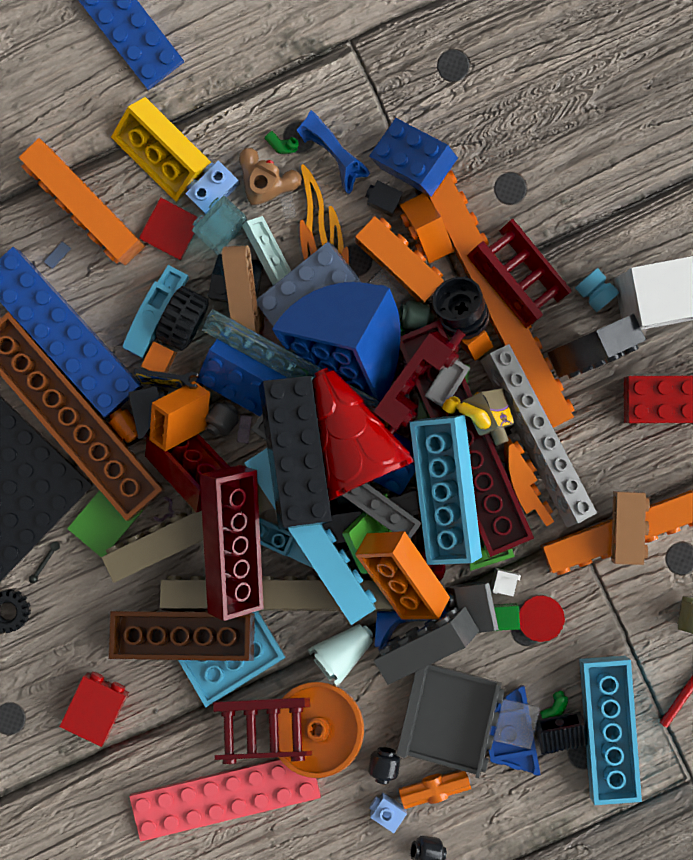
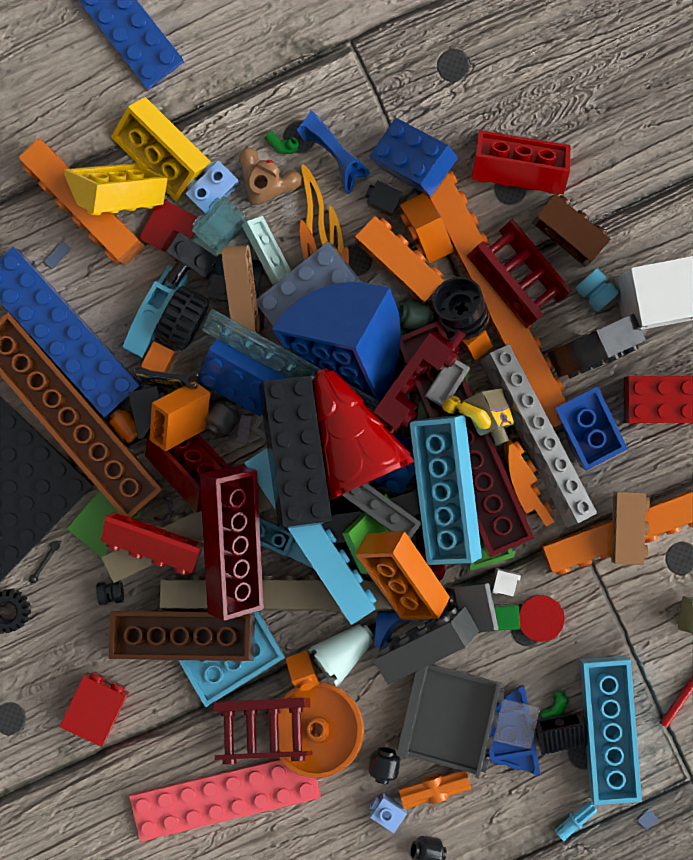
none -> yellow slope [64,163,168,215]
none -> black wheel [96,580,124,606]
none -> red slope [101,512,204,575]
none -> black brick [161,230,218,287]
none -> orange brick [285,650,320,692]
none -> red slope [471,130,571,195]
none -> reddish brown brick [532,194,611,267]
none -> medium azure axle [554,801,597,841]
none -> blue slope [555,386,628,471]
none -> sand blue window [637,809,659,830]

